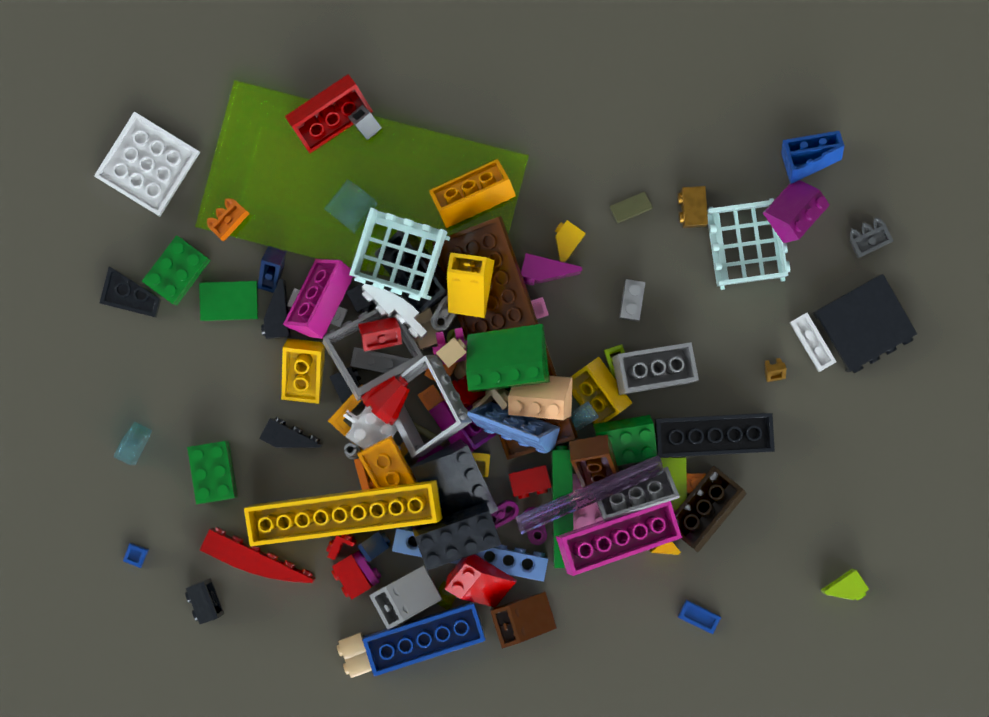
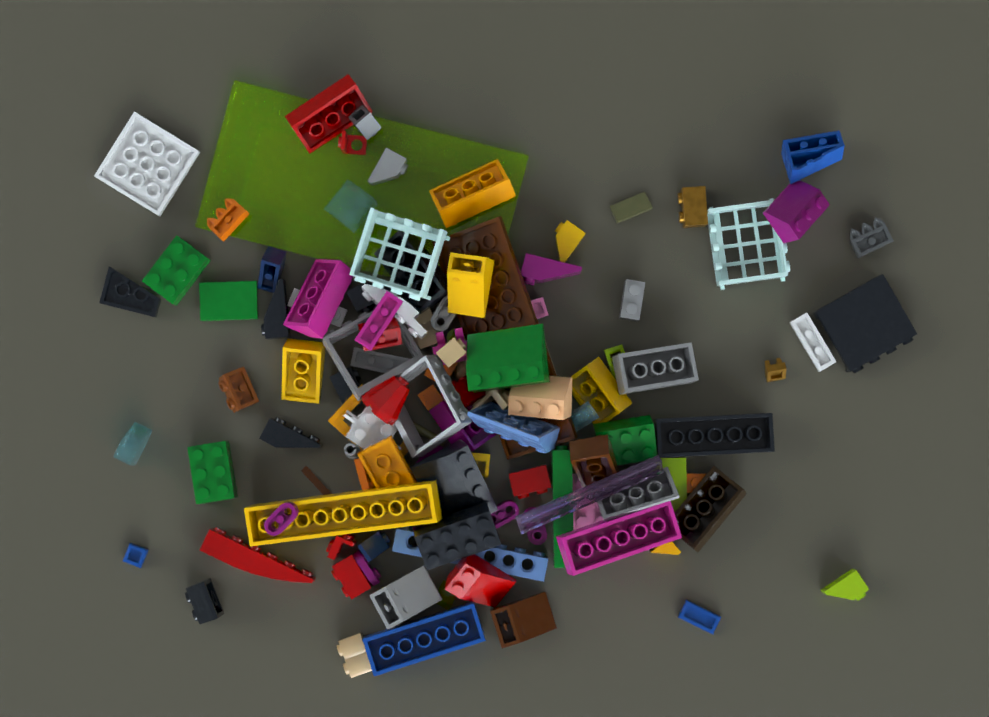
none -> dark orange bracket [219,367,259,413]
none -> magenta plate [264,502,299,536]
none -> reddish brown piece [301,466,332,495]
none -> red bracket [338,131,367,155]
none -> dark pink plate [355,291,403,351]
none -> light grey slope [368,148,408,186]

